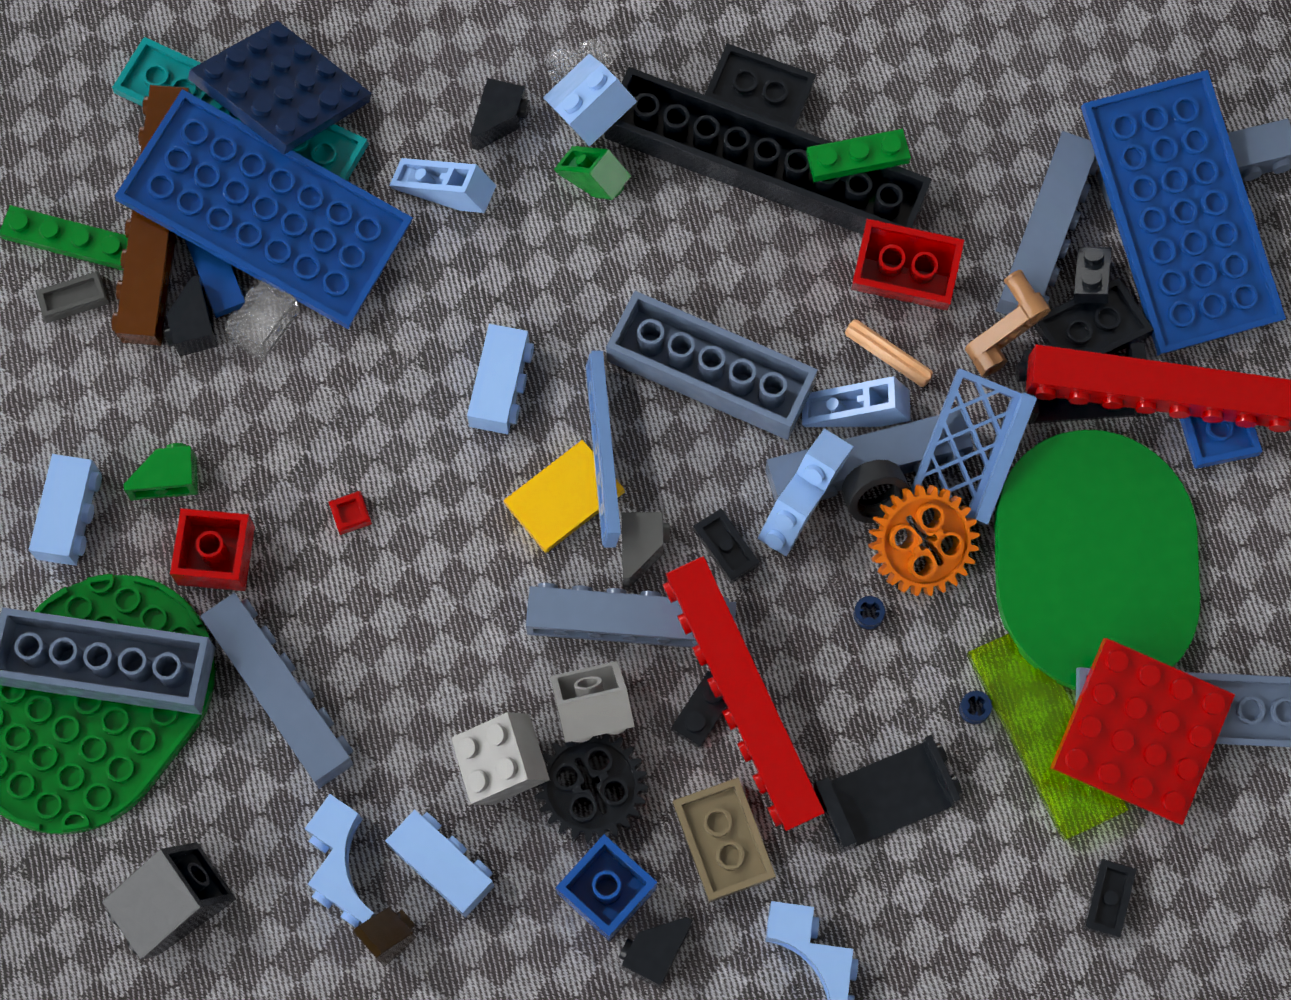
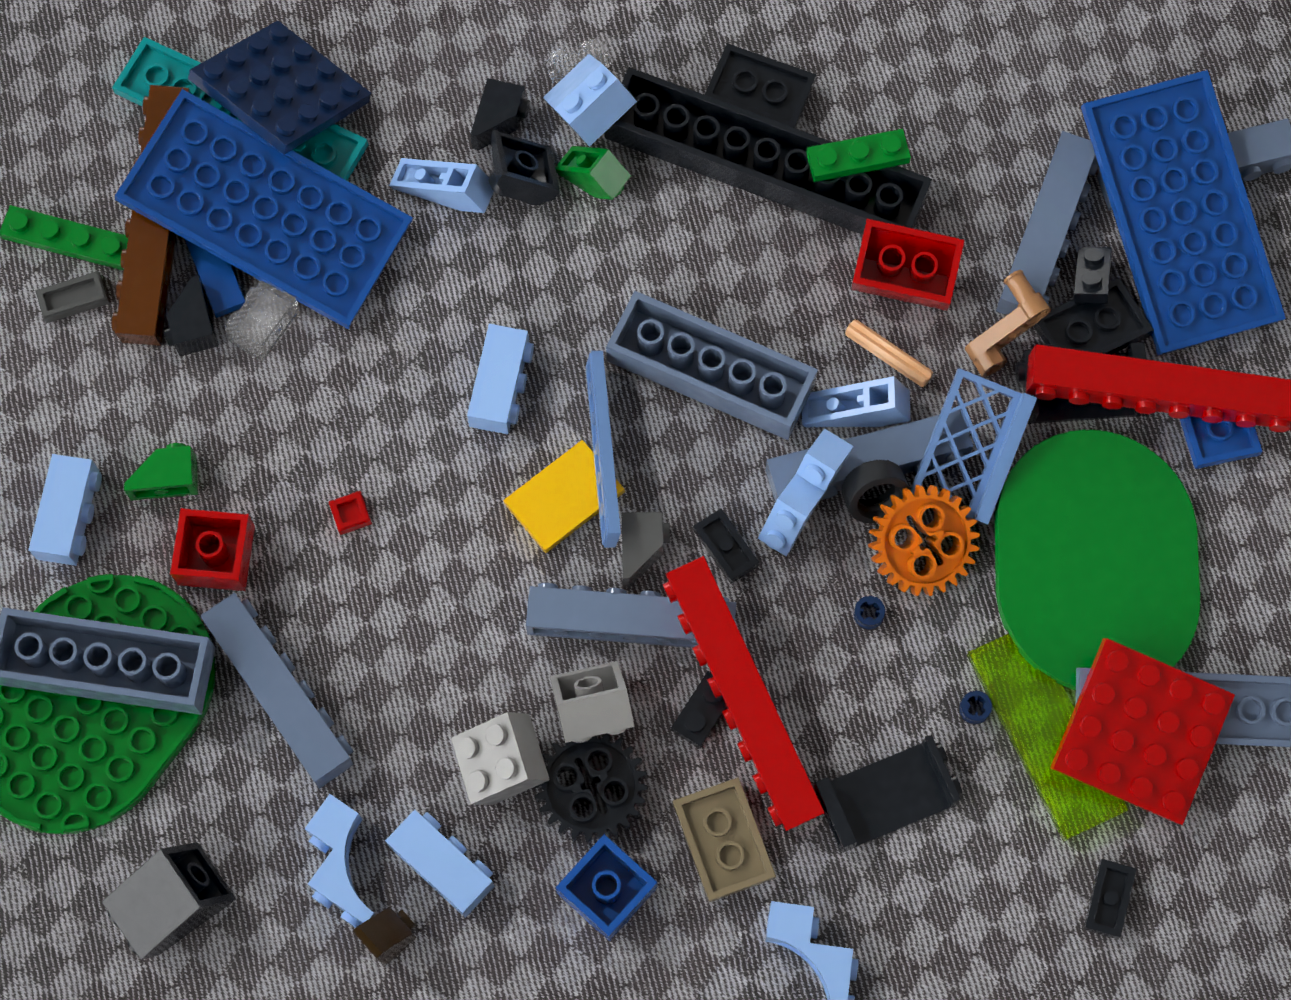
black slope [618,917,693,989] -> none
none -> black slope [488,129,560,205]

